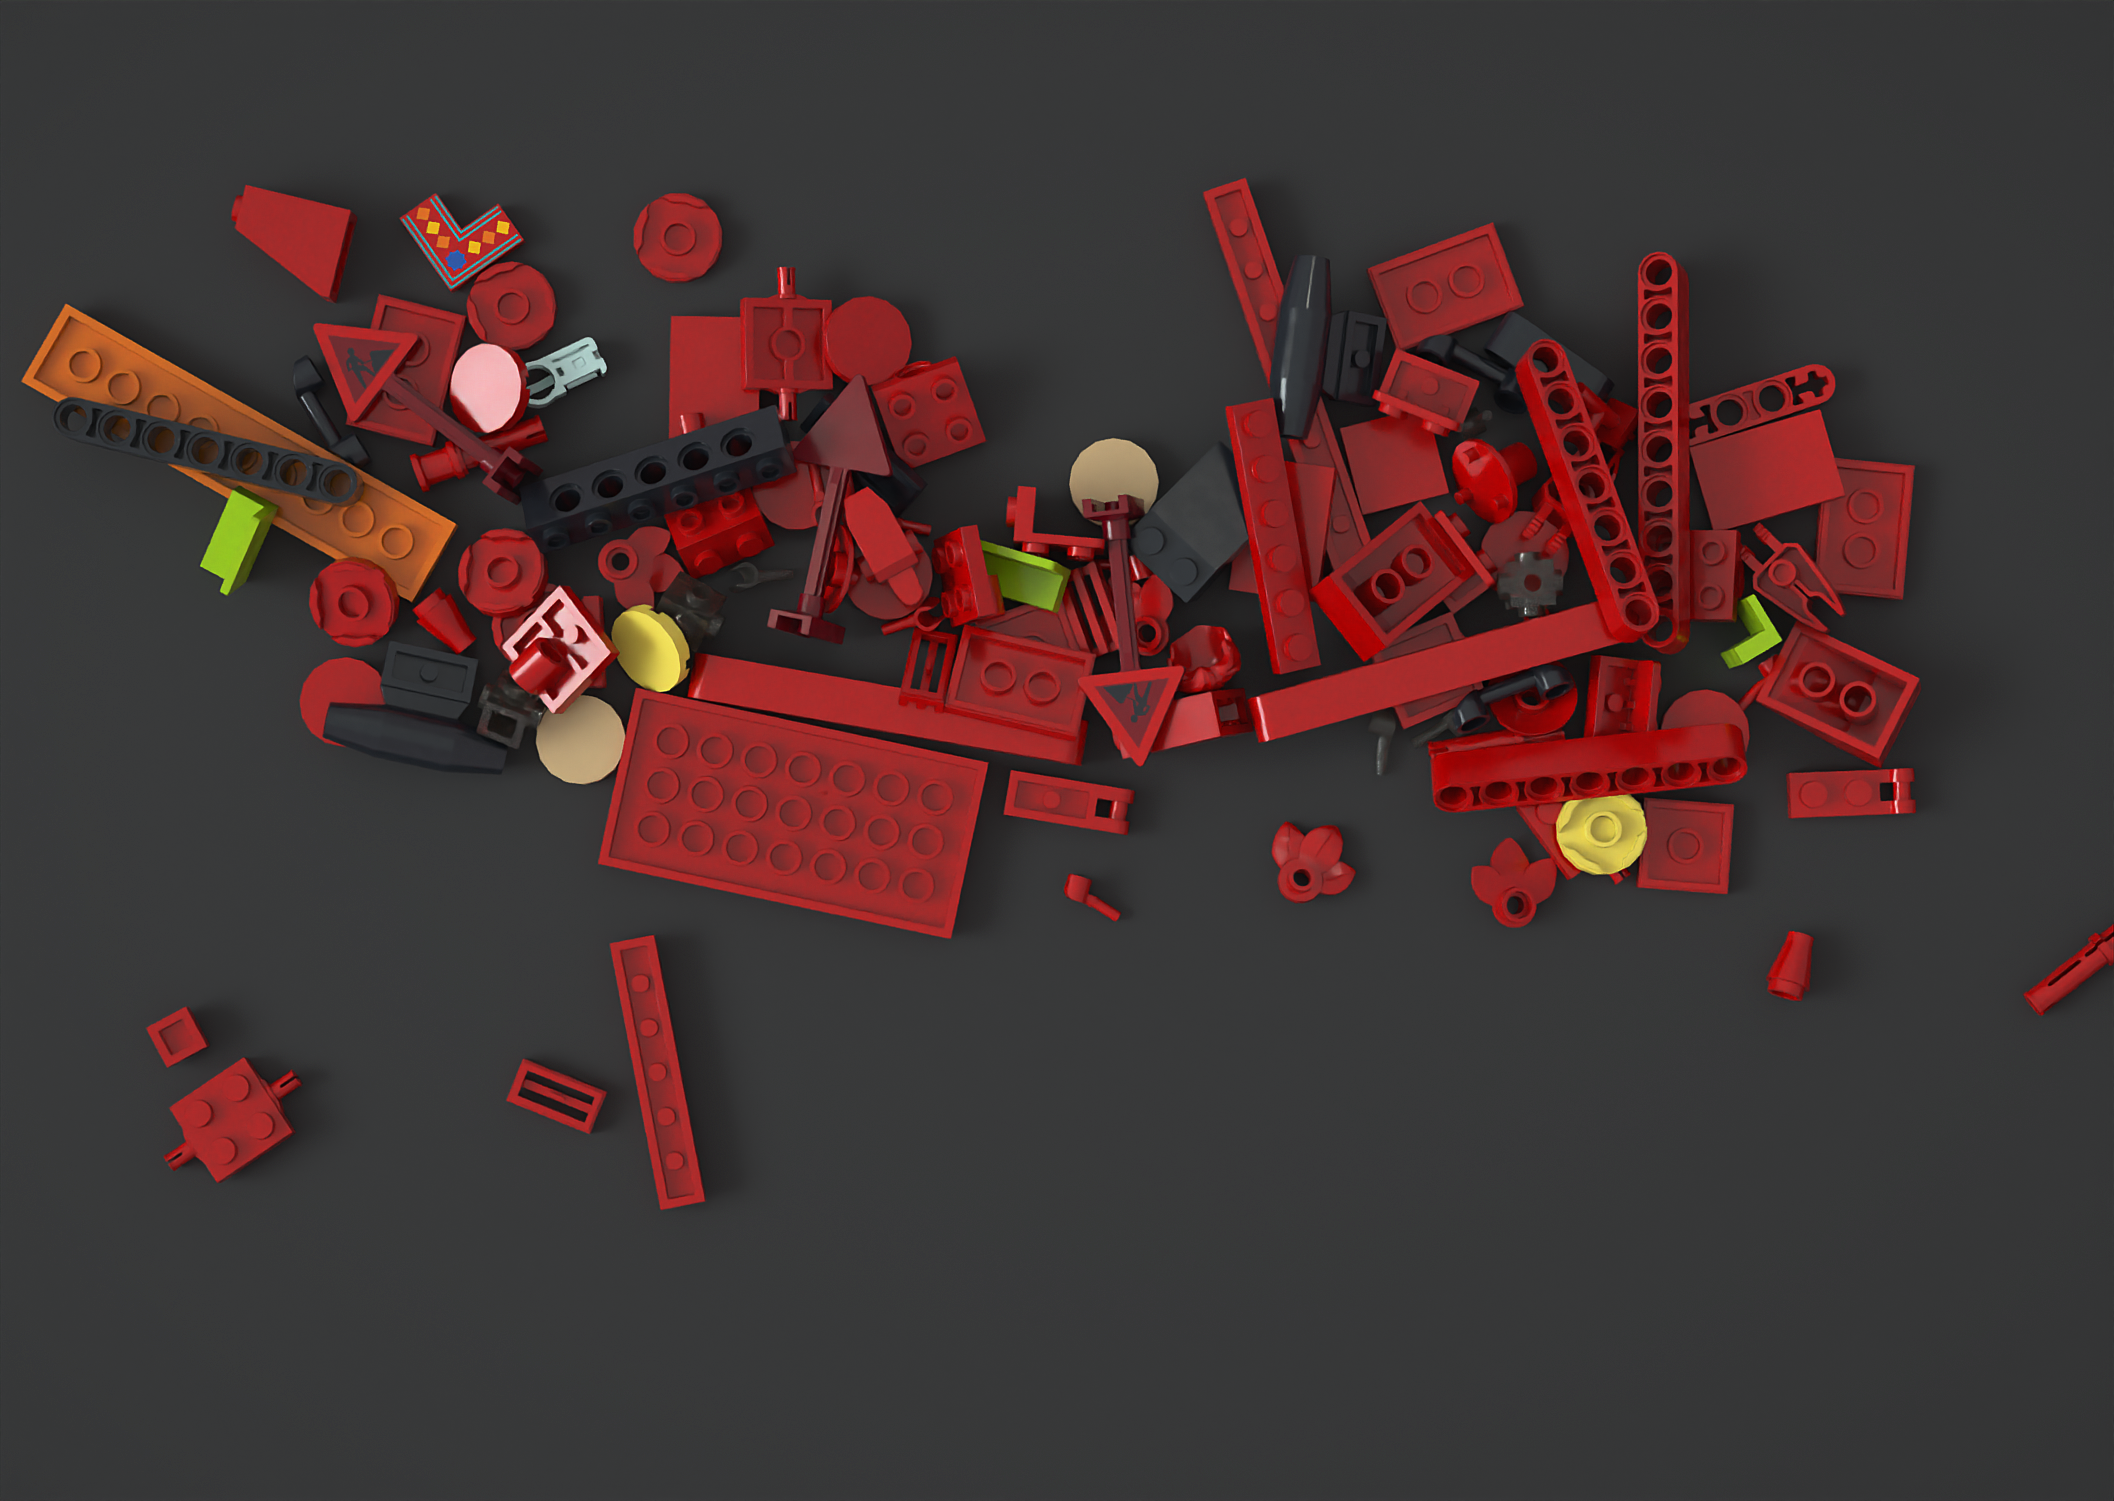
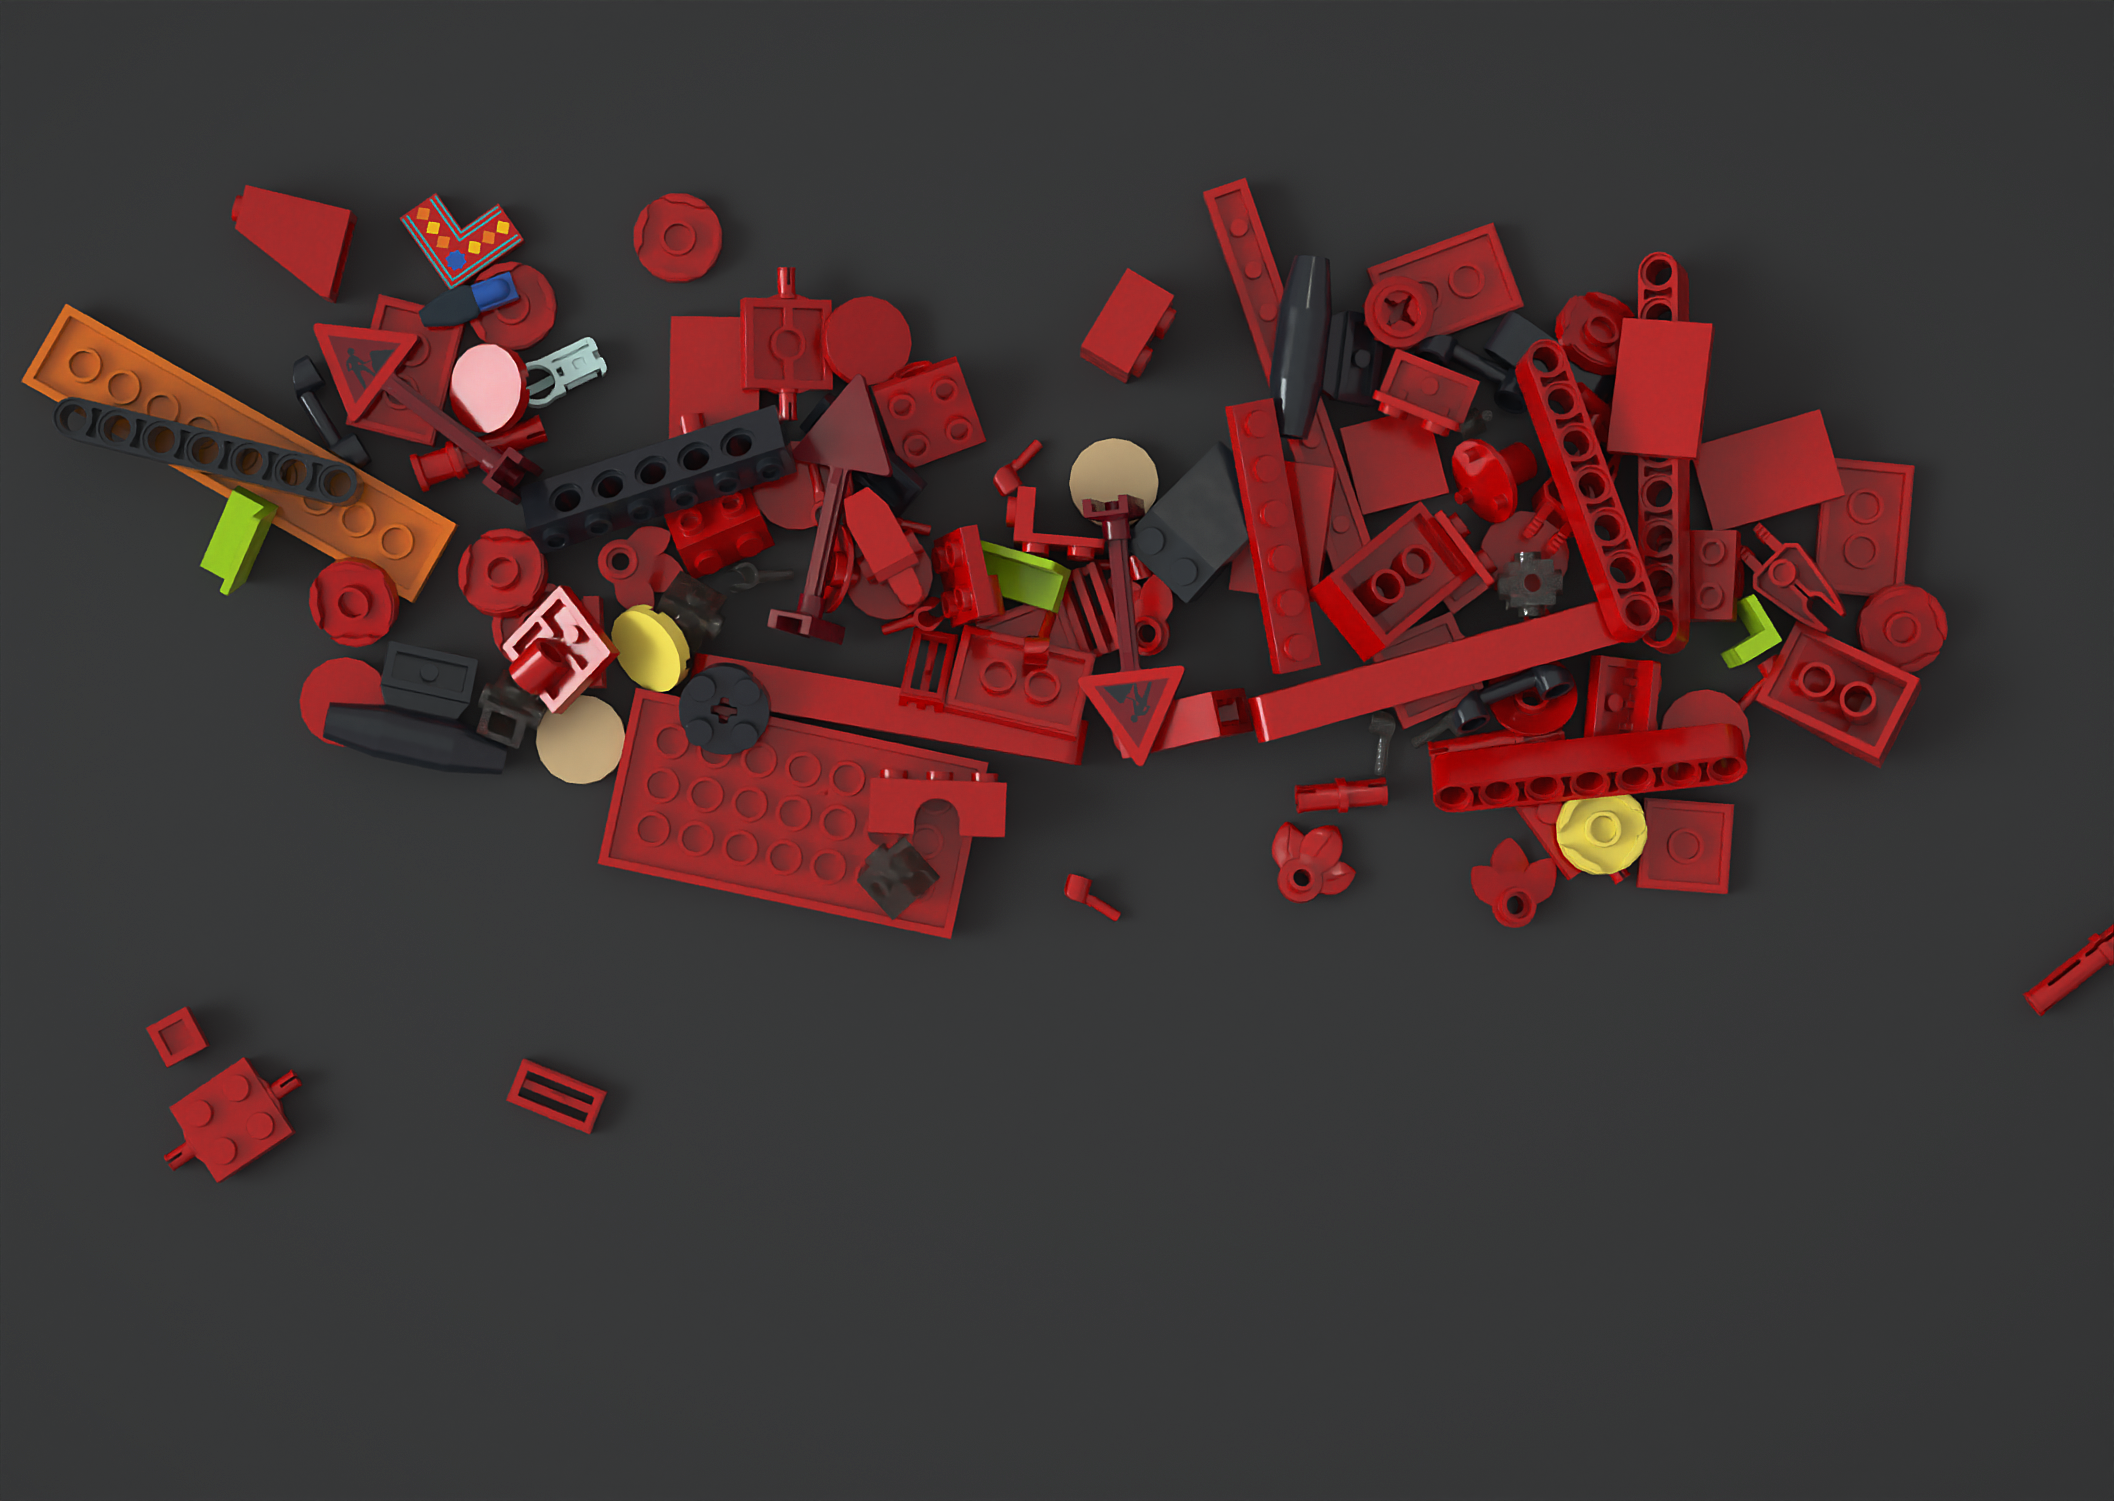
red cone [412,587,477,655] -> none
red plate [610,935,706,1210] -> none
red plate [1004,770,1135,835] -> none
red hair [1166,625,1242,694] -> none
red beam [1689,364,1836,447] -> none
red cone [1766,931,1814,1001] -> none
red plate [1786,768,1916,818] -> none
none -> piece [419,272,520,327]
none -> black plate [679,662,771,755]
none -> clear smoke brick [857,837,940,920]
none -> red arch [868,769,1007,838]
none -> red hand [993,439,1043,497]
none -> red hand [1023,611,1056,665]
none -> red brick [1080,268,1177,384]
none -> red pin [1294,777,1388,814]
none -> red gear [1362,276,1434,348]
none -> red tile [1555,291,1635,375]
none -> red tile [1606,318,1715,461]
none -> red tile [1856,583,1948,673]

